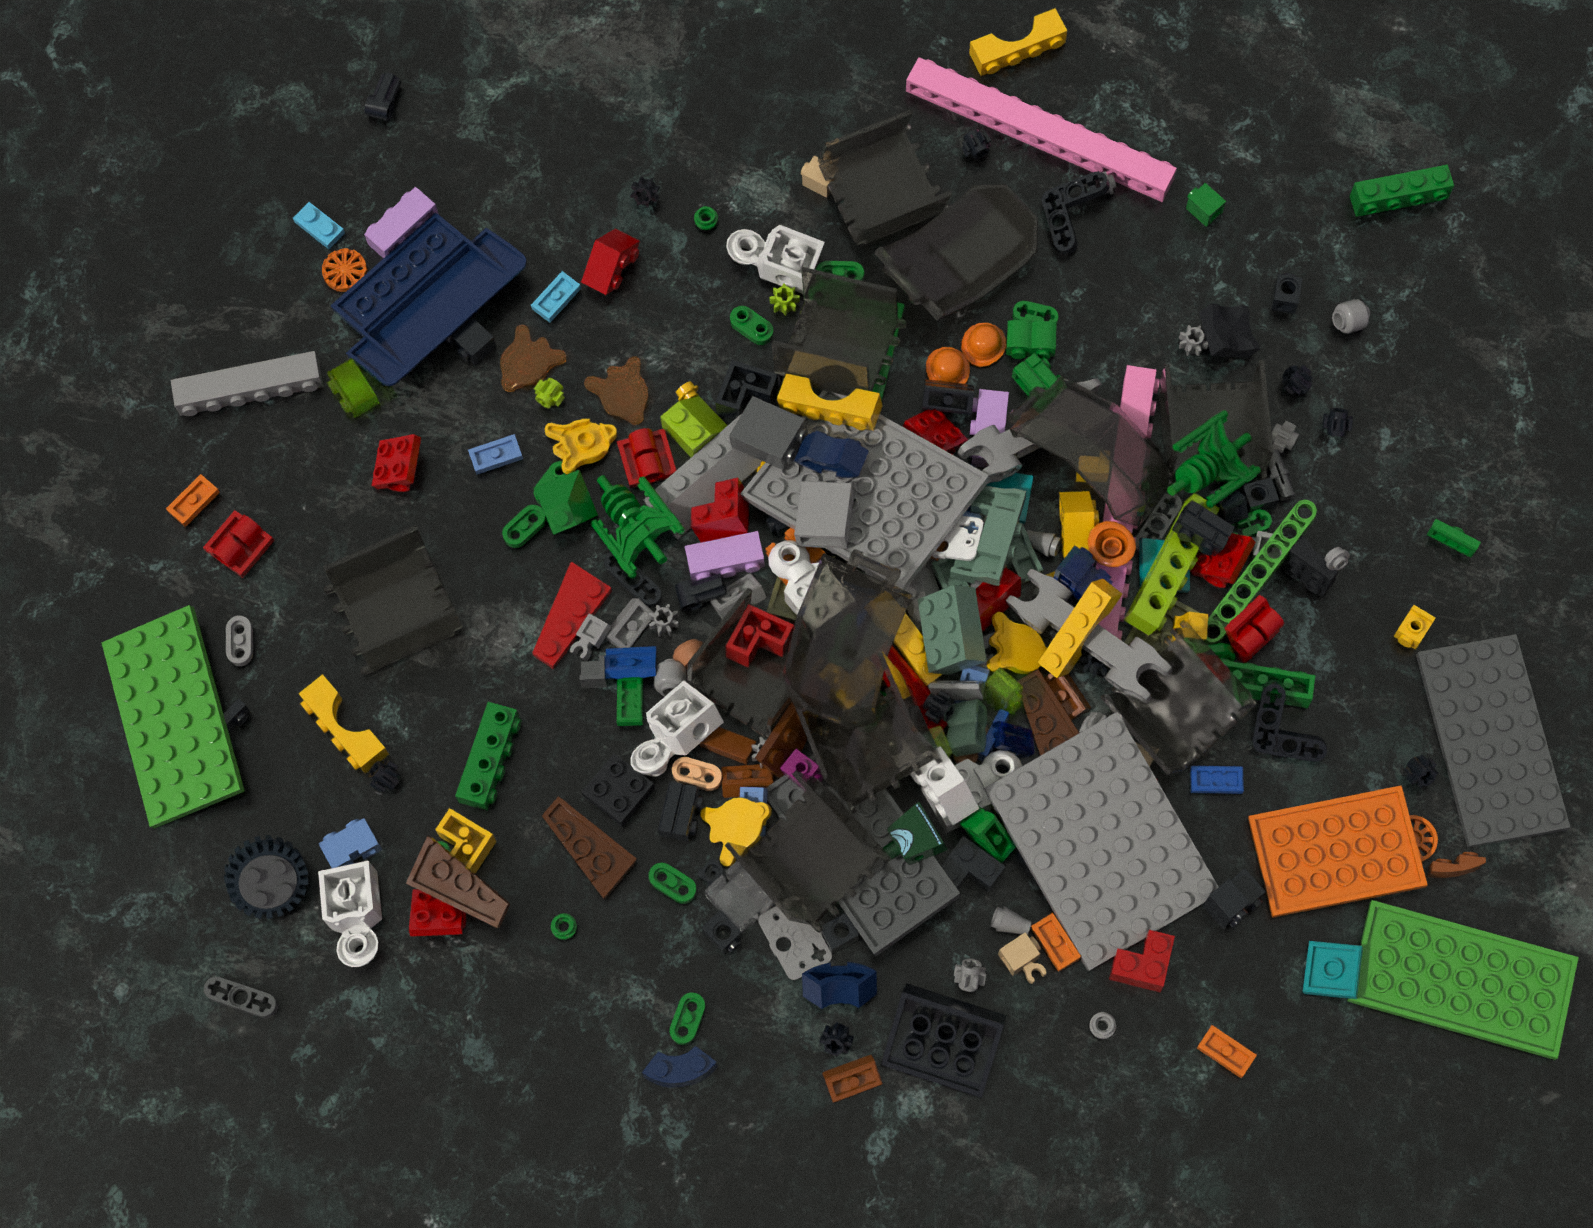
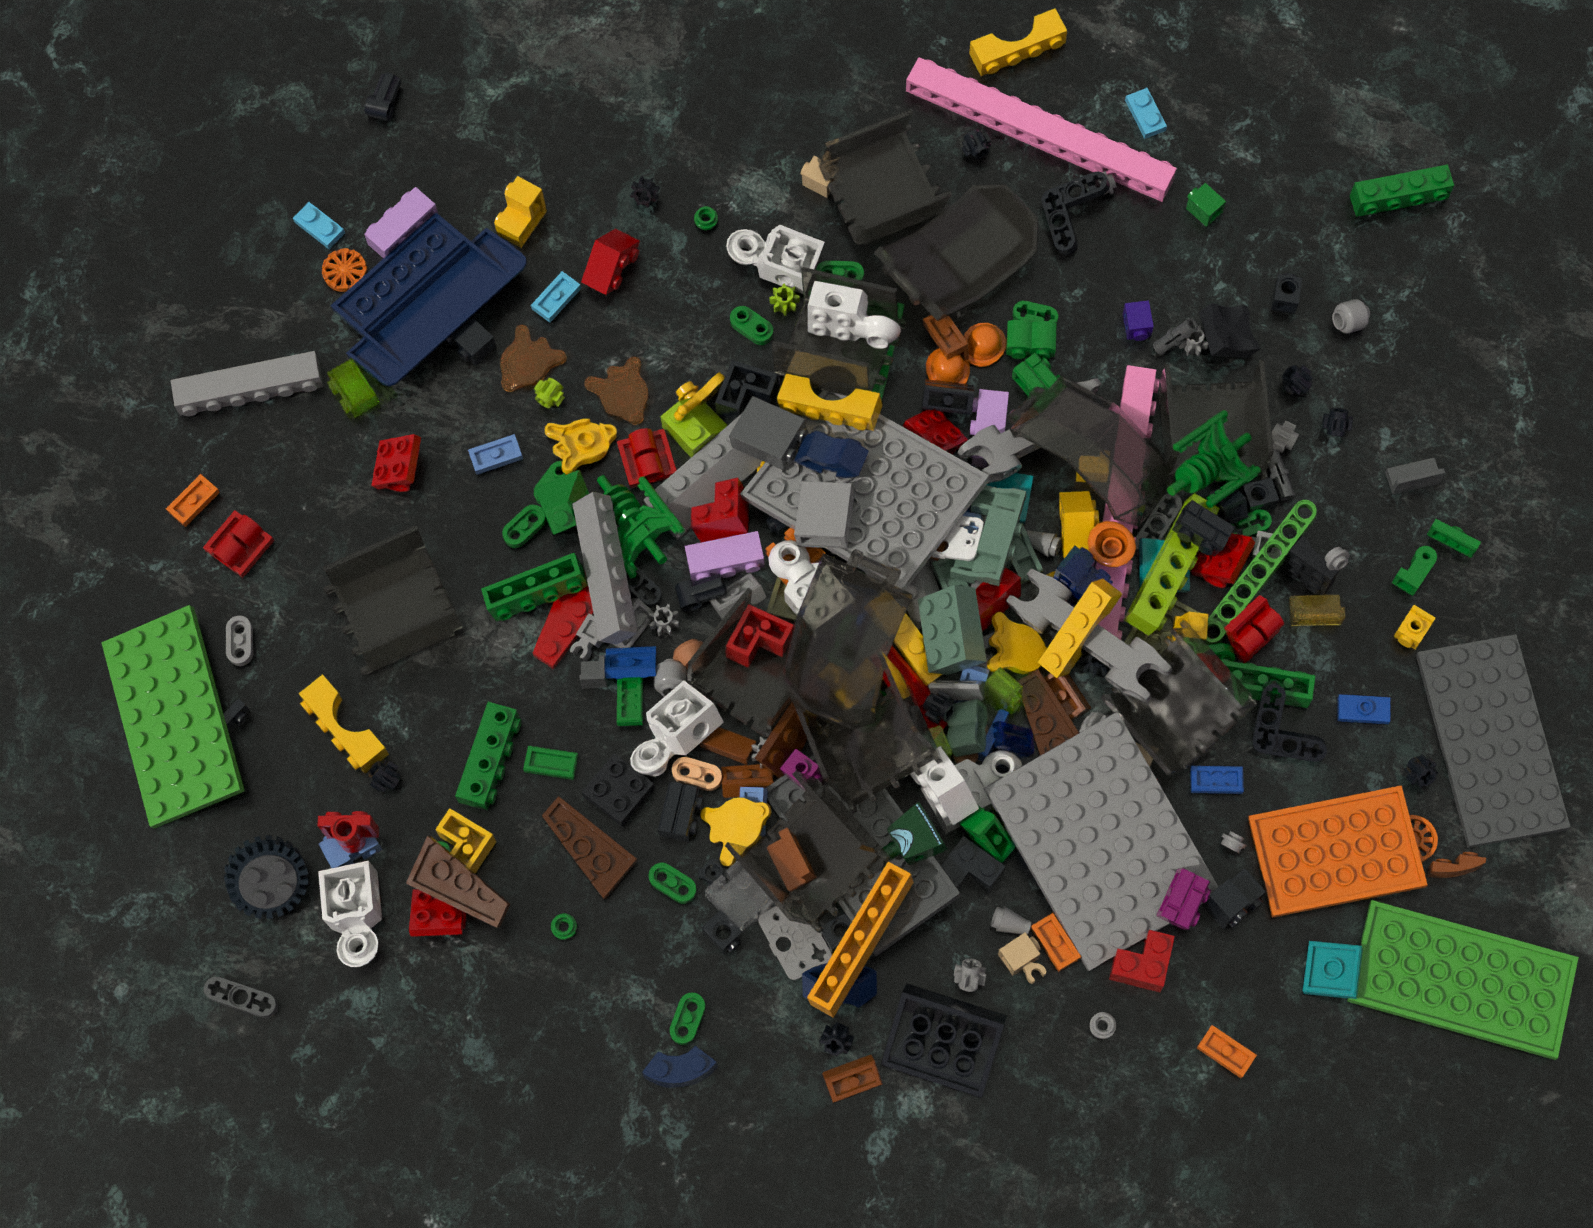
none -> red plate [318,811,379,853]
none -> green brick [481,553,588,622]
none -> yellow brick [494,176,547,248]
none -> green tile [523,746,579,780]
none -> light grey brick [573,492,638,644]
none -> yellow piece [674,372,725,421]
none -> dark orange panel [767,827,817,892]
none -> light orange brick [807,862,914,1018]
none -> white brick [808,281,901,349]
none -> dark orange panel [923,309,969,361]
none -> dark purple brick [1123,300,1154,341]
none -> medium azure plate [1125,88,1167,139]
none -> dark grey pin [1153,318,1198,355]
none -> magenta brick [1156,868,1211,930]
none -> light grey plate [1221,831,1246,853]
none -> clear yellow panel [1289,595,1345,626]
none -> blue plate [1338,694,1390,724]
none -> dark grey panel [1385,458,1445,494]
none -> green leg [1392,546,1437,596]

